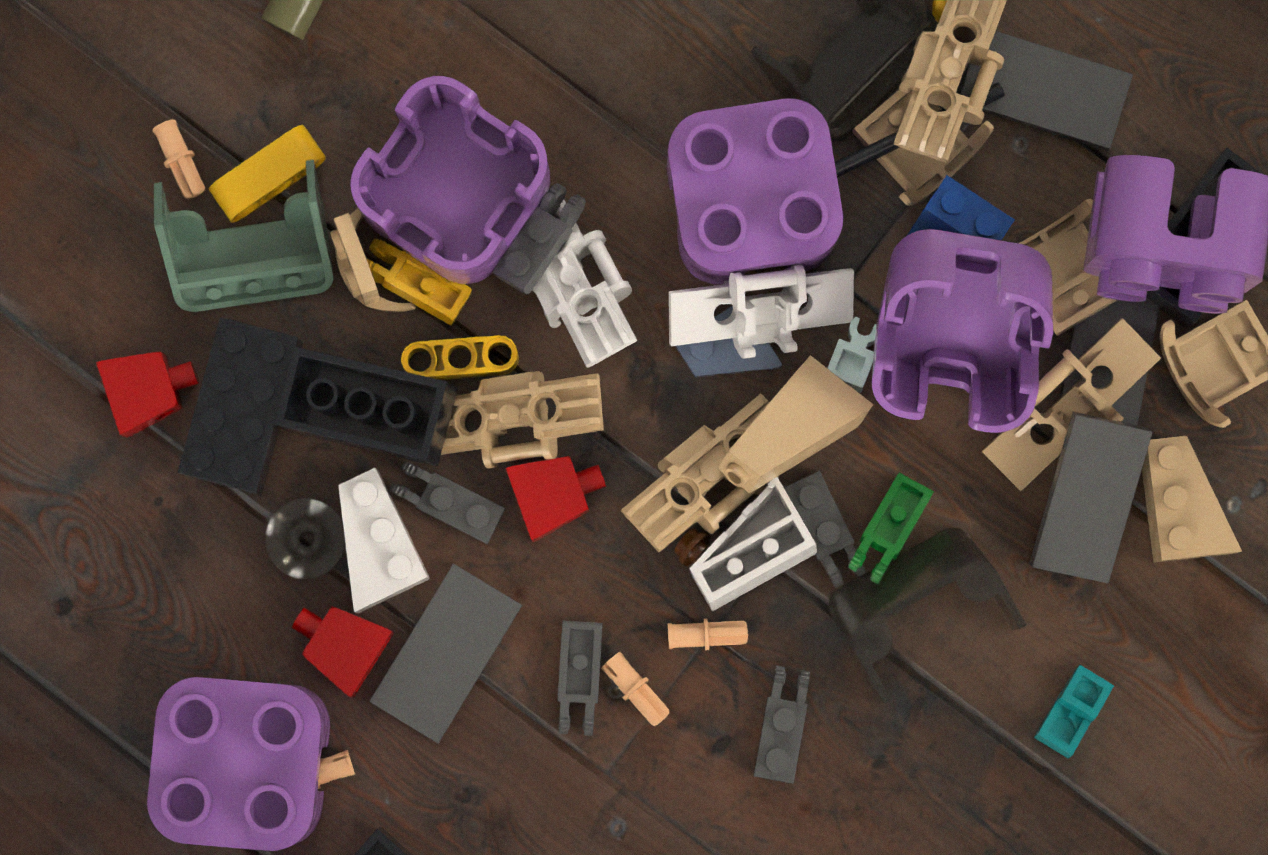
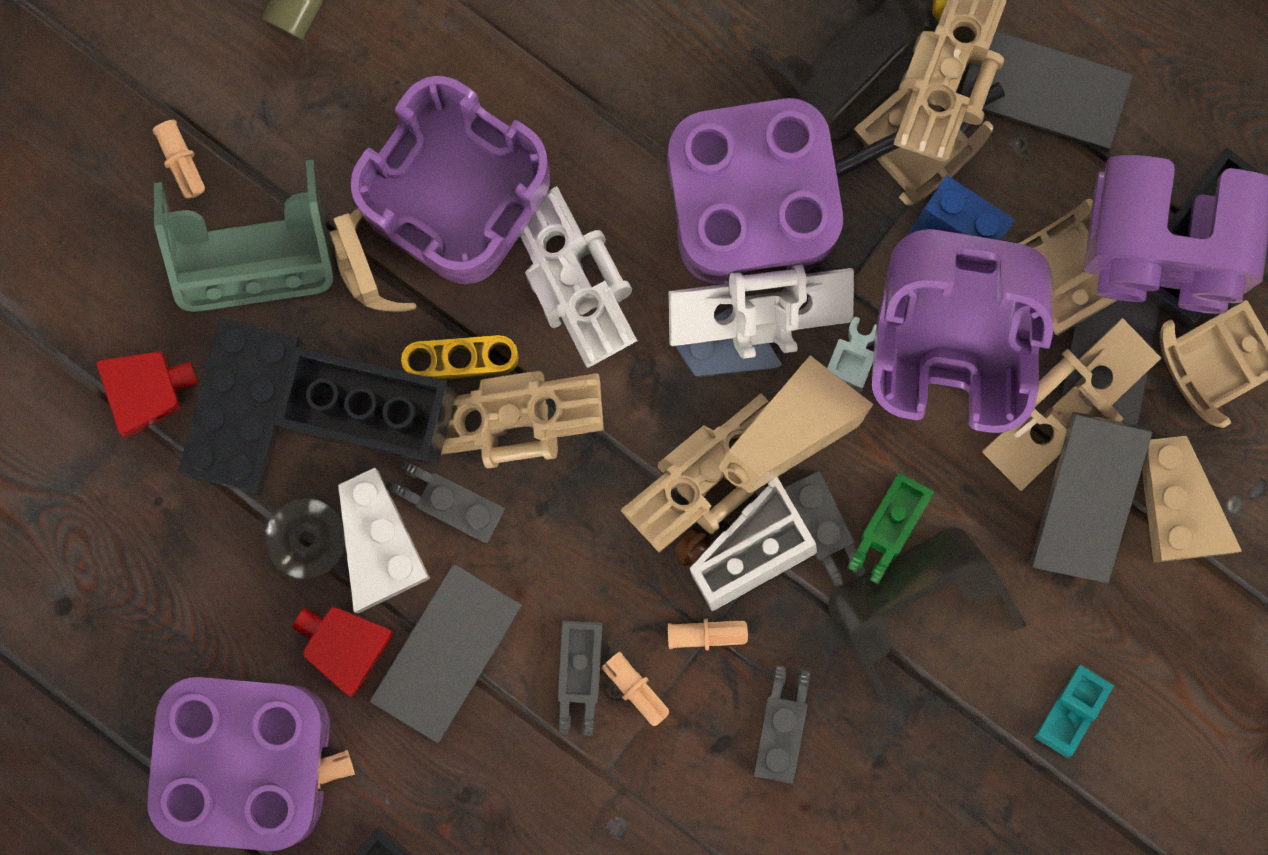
yellow beam [209,125,326,223] -> none
yellow hinge [366,239,472,325] -> none
dark grey hinge [492,183,586,295] -> none
red torso [506,456,606,542] -> none

